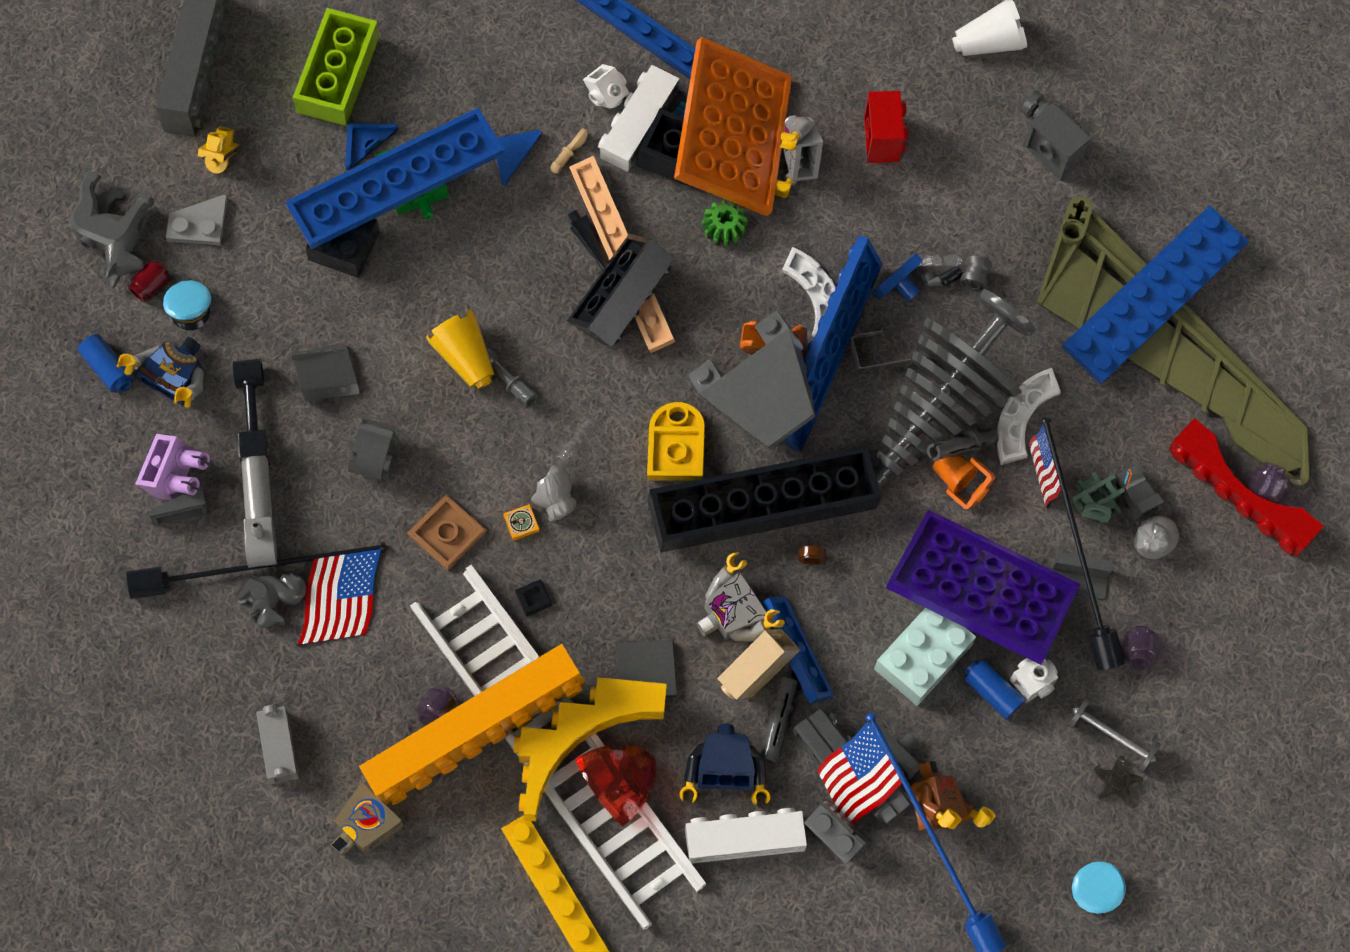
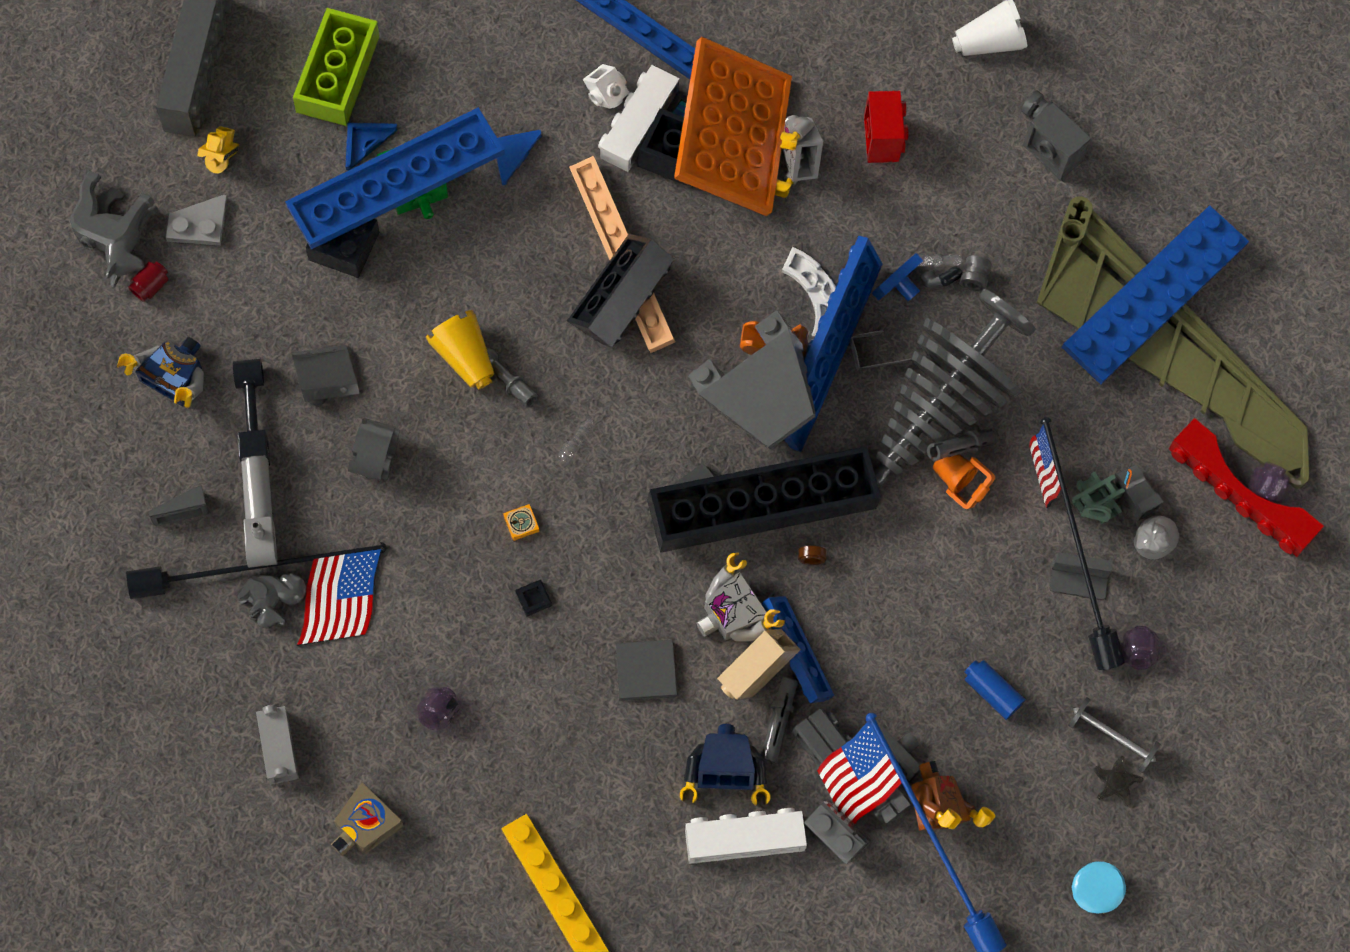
blue brick [78,334,133,393] -> none
lavender brick [135,434,210,500] -> none
medium azure piece [163,280,211,331] -> none
light orange brick [359,644,586,805] -> none
medium nougat tile [407,494,487,571] -> none
white ladder [410,565,706,930] -> none
yellow arch [514,677,667,822] -> none
light grey hair [531,465,577,522] -> none
tan piece [550,128,588,174] -> none
black piece [568,210,606,271] -> none
clear red brick [575,745,657,827] -> none
yellow tile [647,402,705,481] -> none
bright green gear [702,199,748,247] -> none
light aqua brick [874,608,976,706] -> none
dark purple plate [886,510,1080,665] -> none
white tile [997,368,1061,465] -> none
white brick [1010,658,1058,703] -> none

